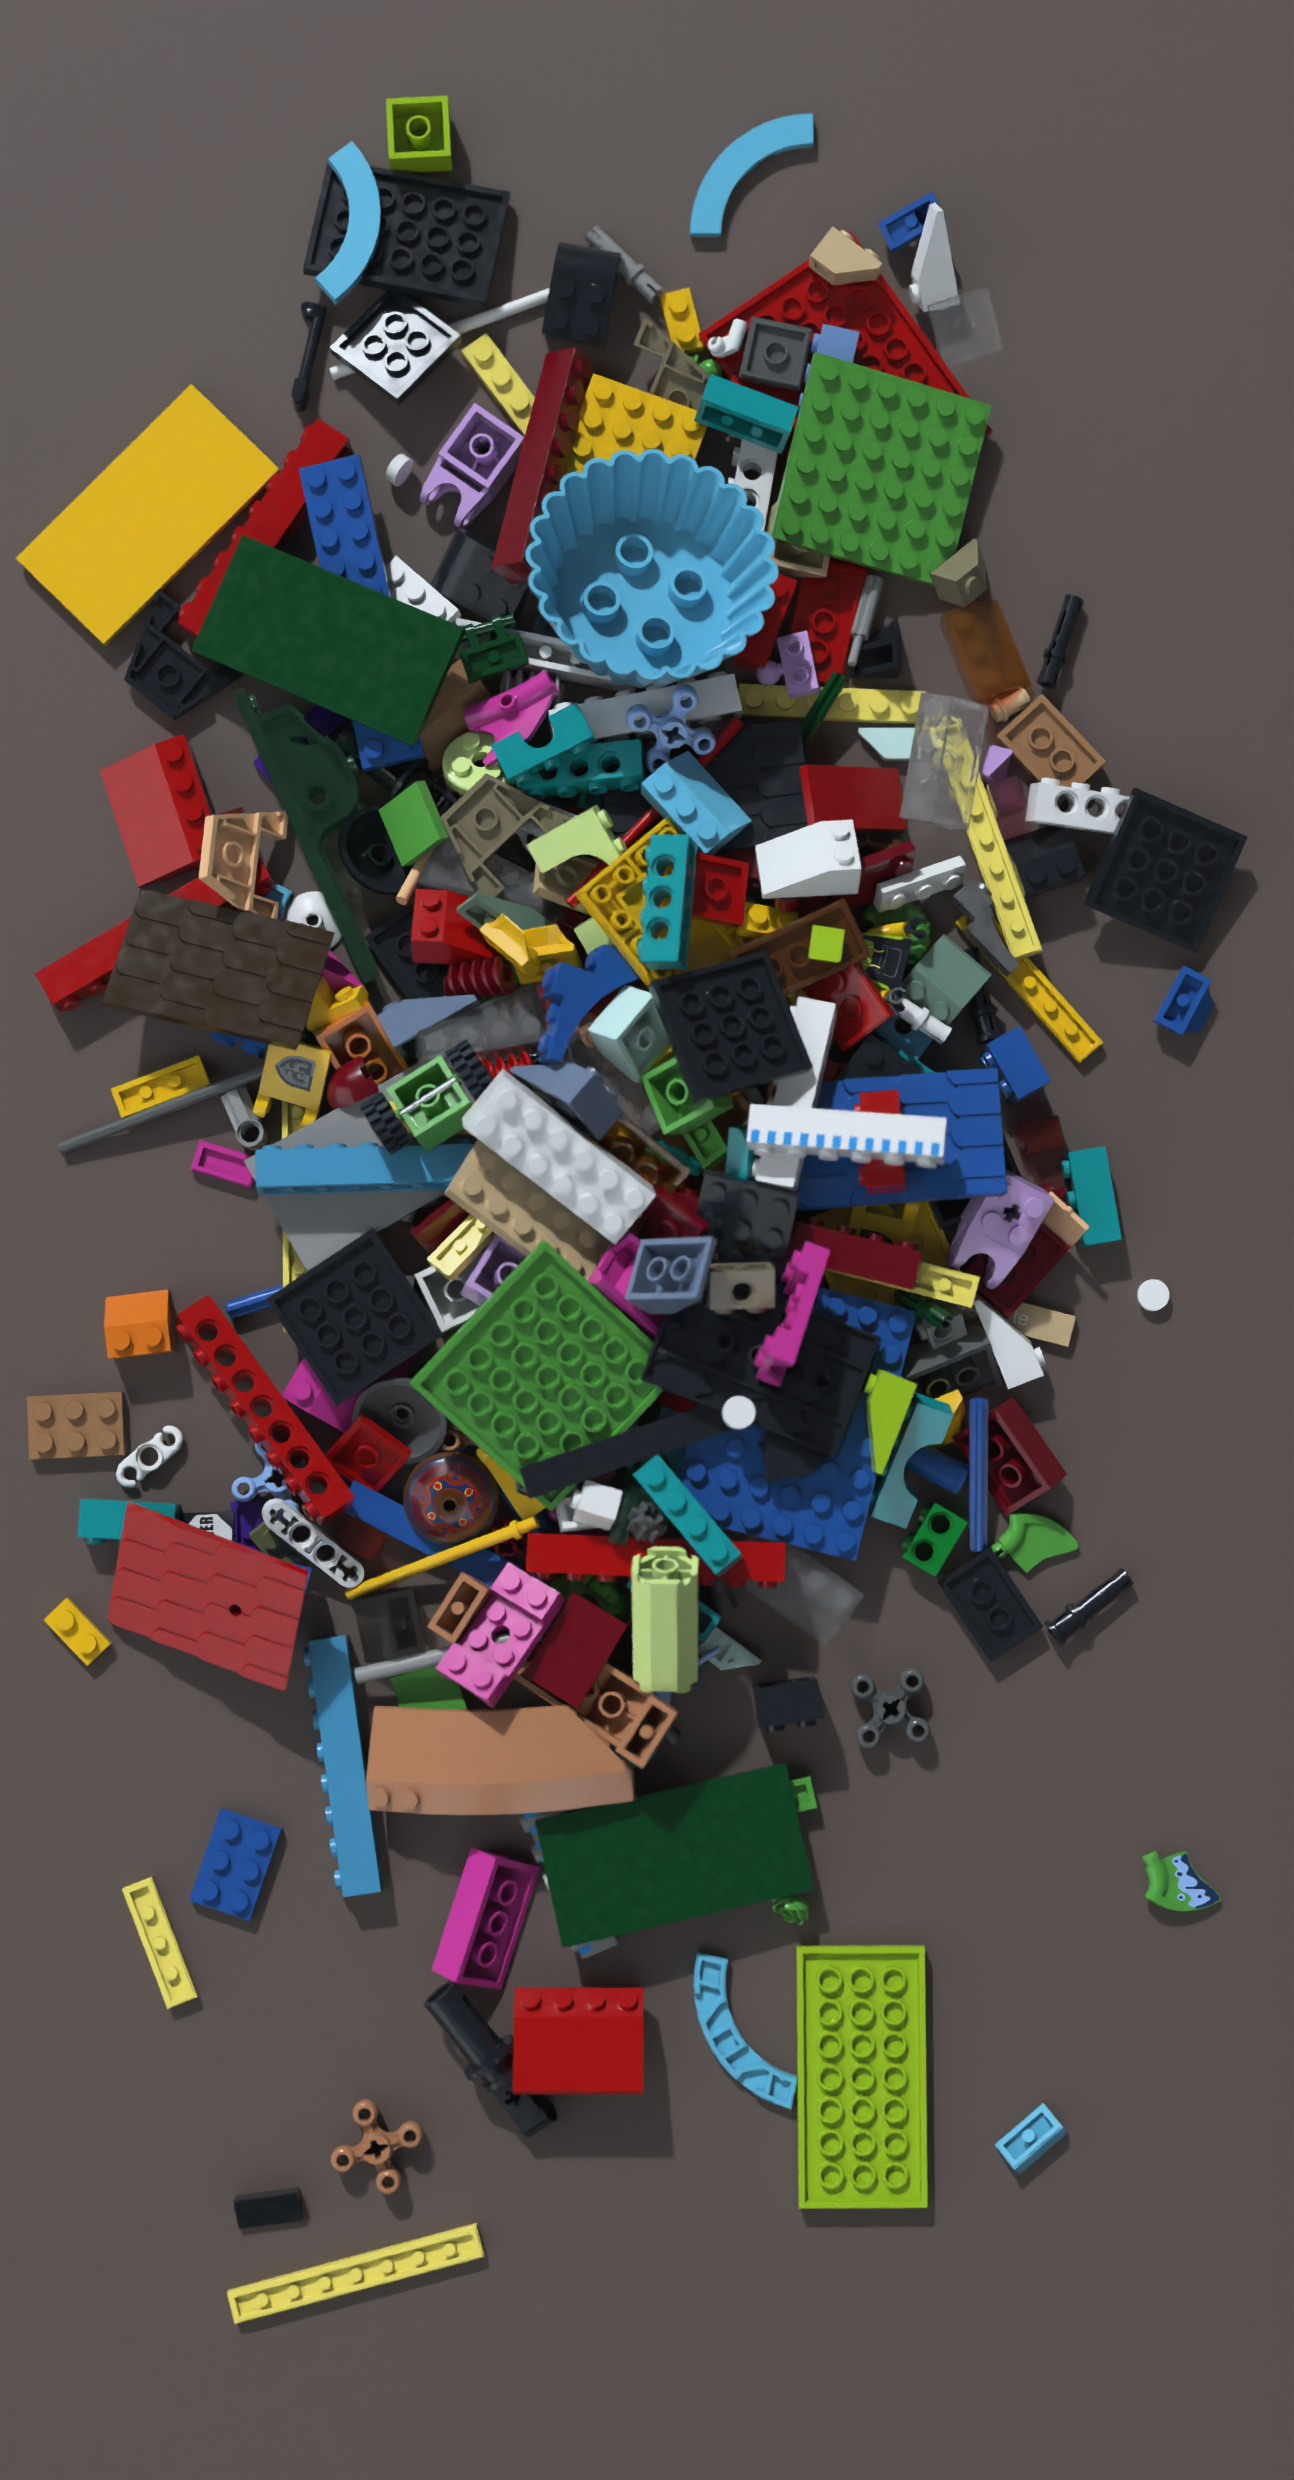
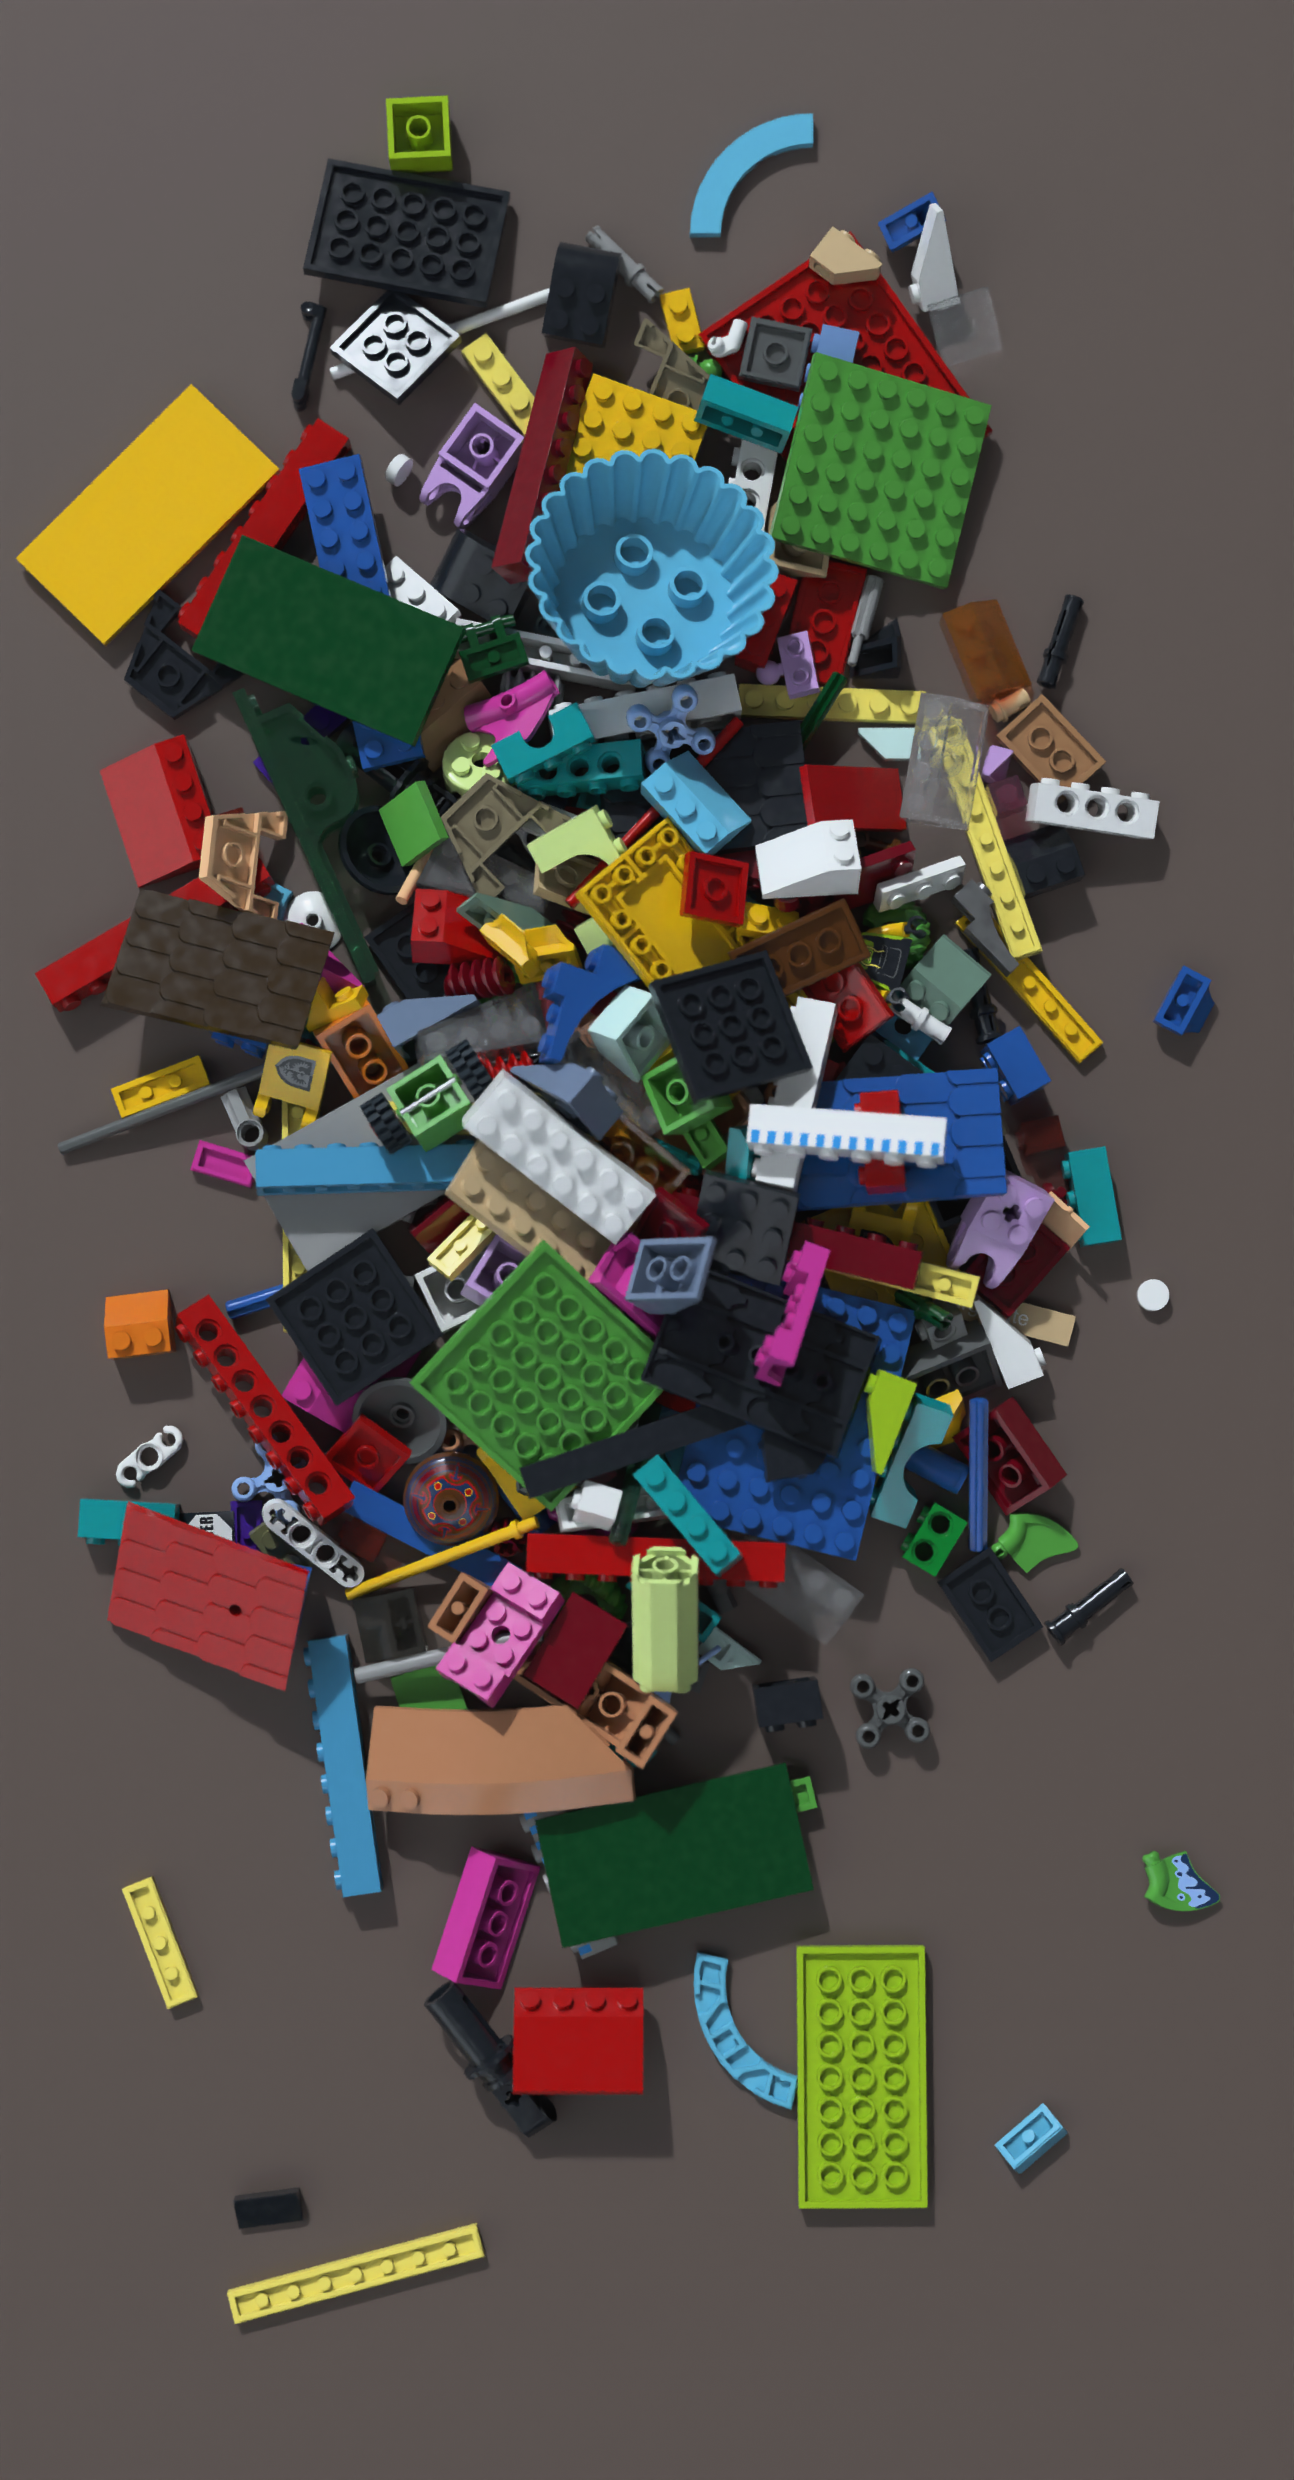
medium nougat plate [27,1392,126,1460] -> none
yellow plate [44,1597,112,1666] -> none
blue plate [189,1807,282,1921] -> none
medium azure tile [315,141,381,305] -> none
dark red brick [327,1056,379,1108] -> none
nougat gear [331,2099,424,2195] -> none
dark grey gear [627,1501,668,1543] -> none
teal brick [637,835,698,970] -> none
dark tan brick [706,1262,775,1314] -> none
white tile [722,1396,755,1430] -> none
bright green plate [772,1894,810,1926] -> none
lime slope [808,925,845,963] -> none
dark tan slope [931,539,986,608] -> none
black plate [1083,788,1248,953] -> none

